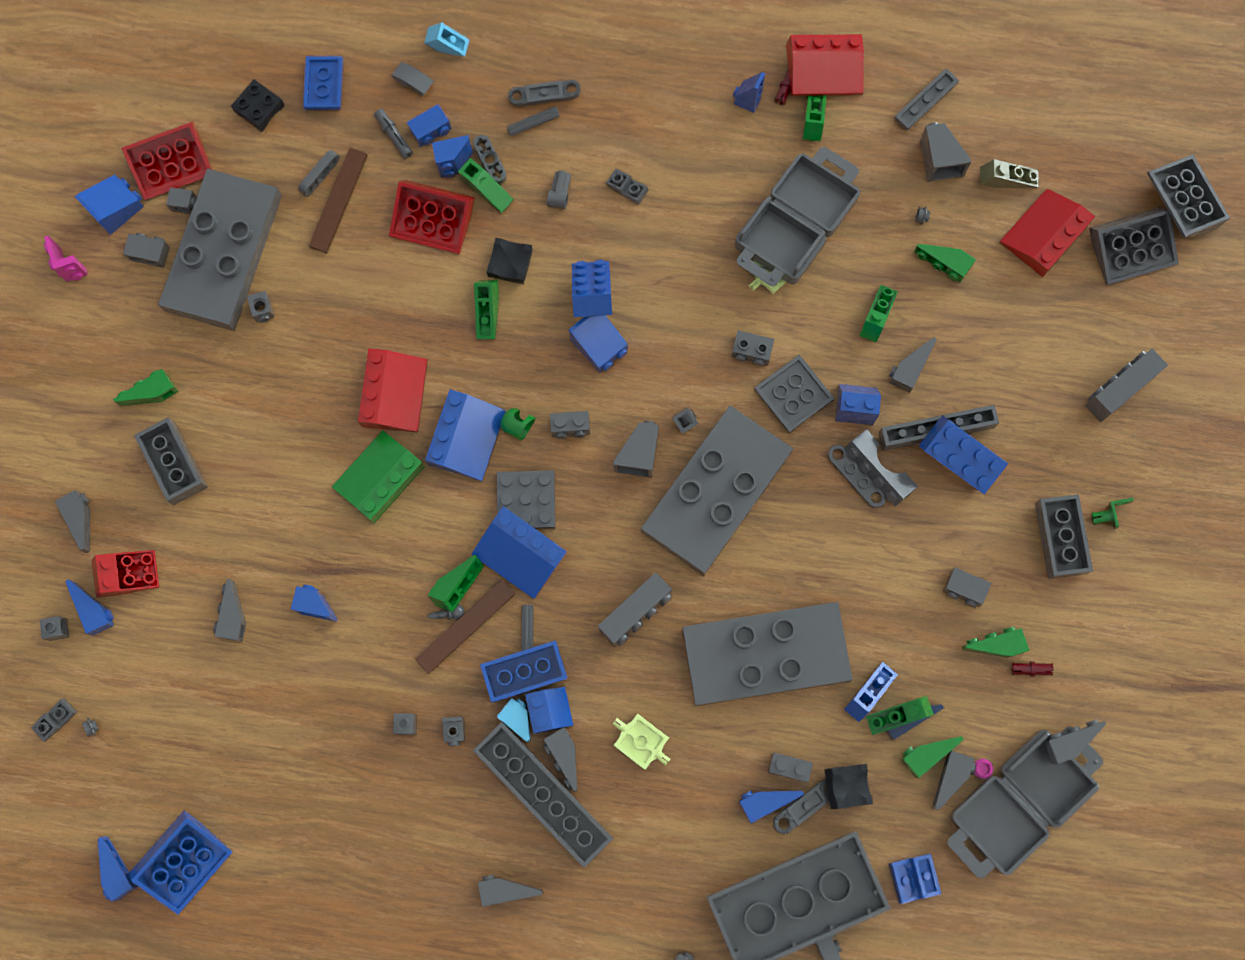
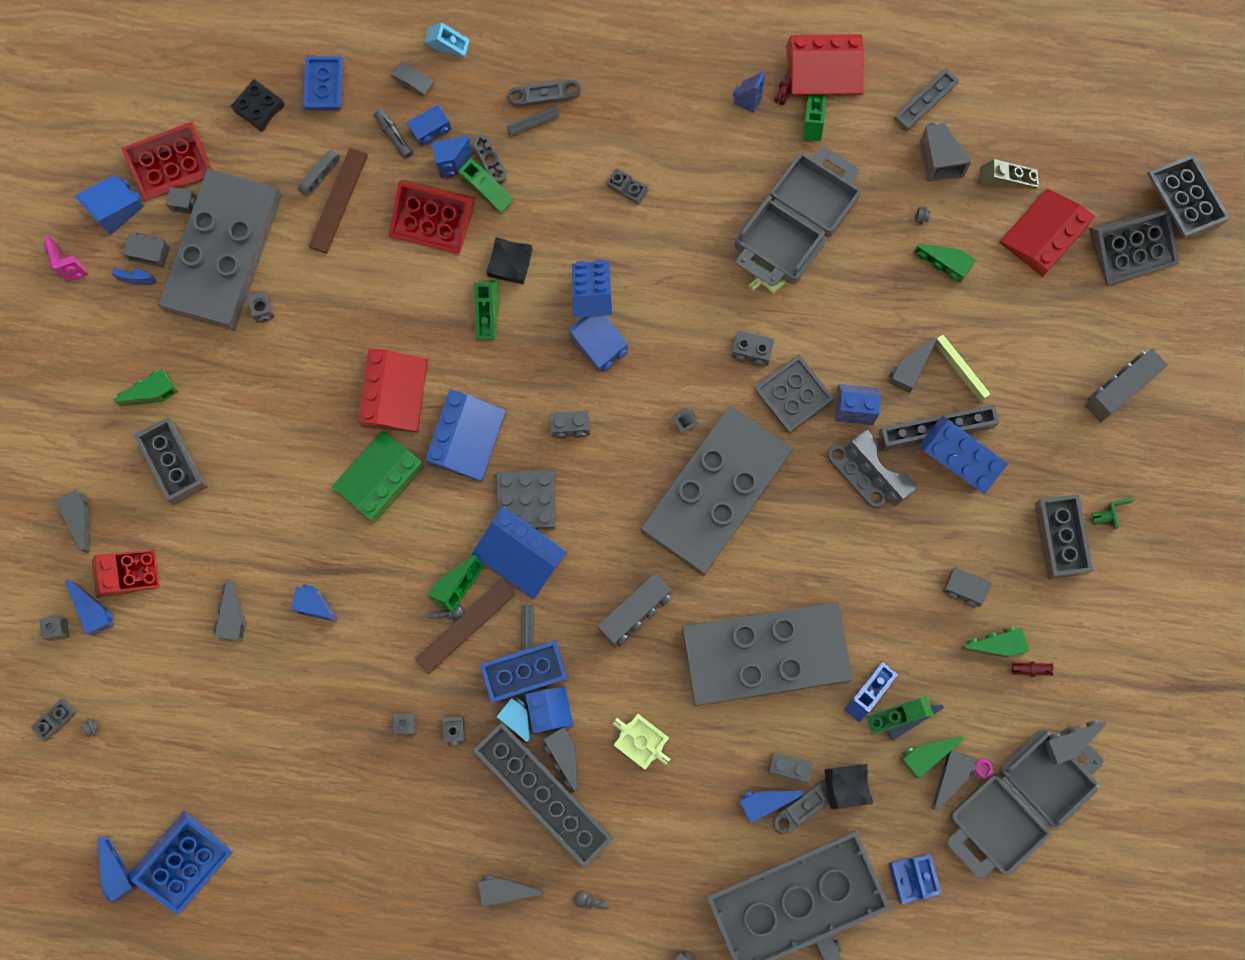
green helmet [501,408,537,441] -> none
dark grey piece [547,170,571,209] -> none
dark grey slope [613,421,659,478] -> none
green slope [859,285,898,343] -> none
none -> blue slope [112,268,157,285]
none -> dark grey bar [574,891,610,910]
none -> yellowish green tile [934,335,990,402]

